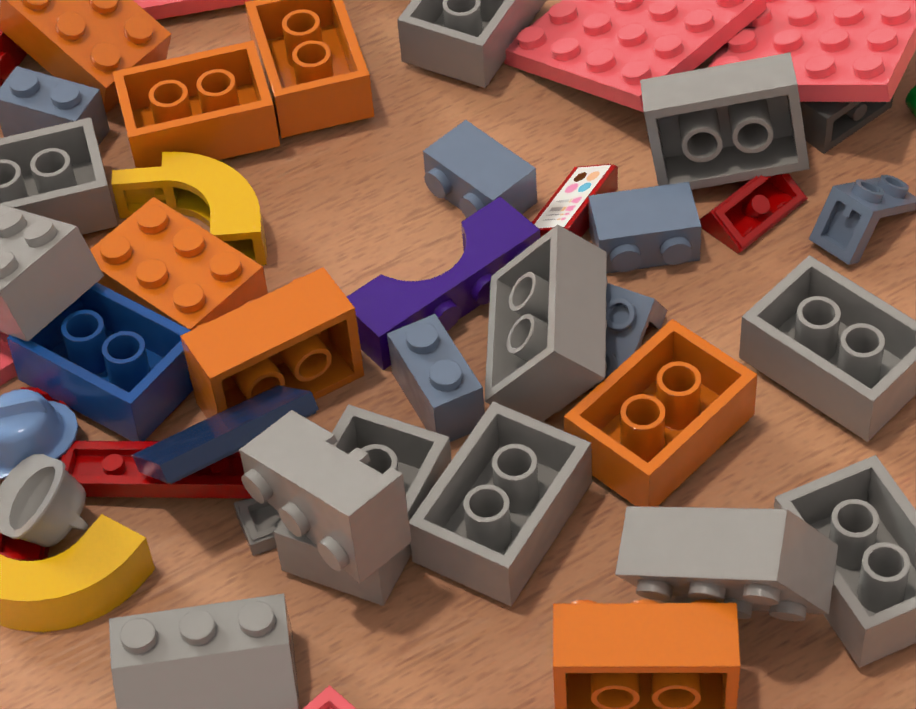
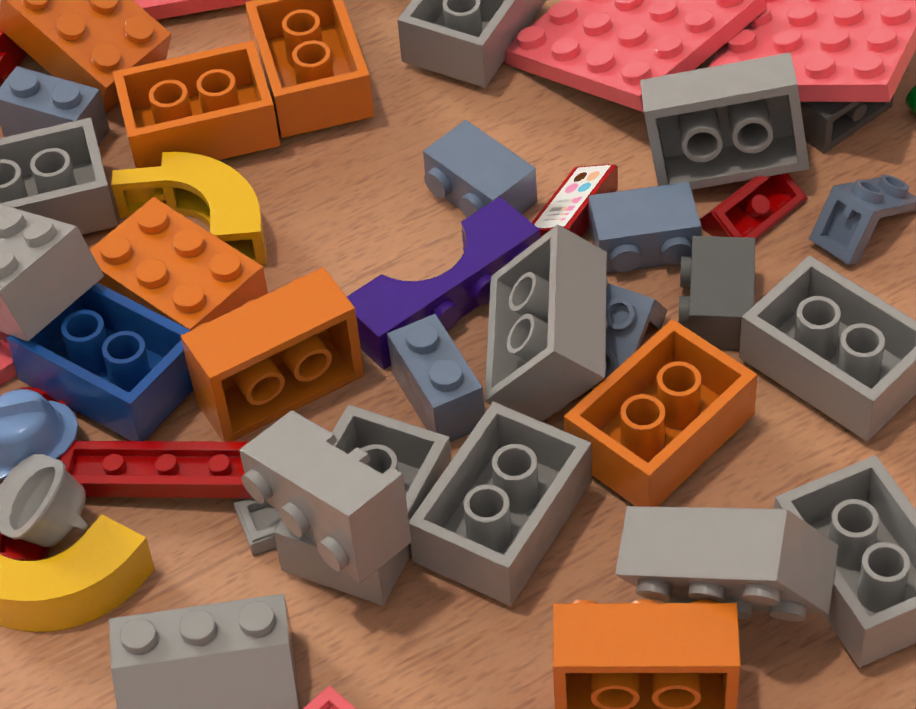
dark blue tile [132,385,319,484] -> none
none -> dark grey brick [678,236,755,351]

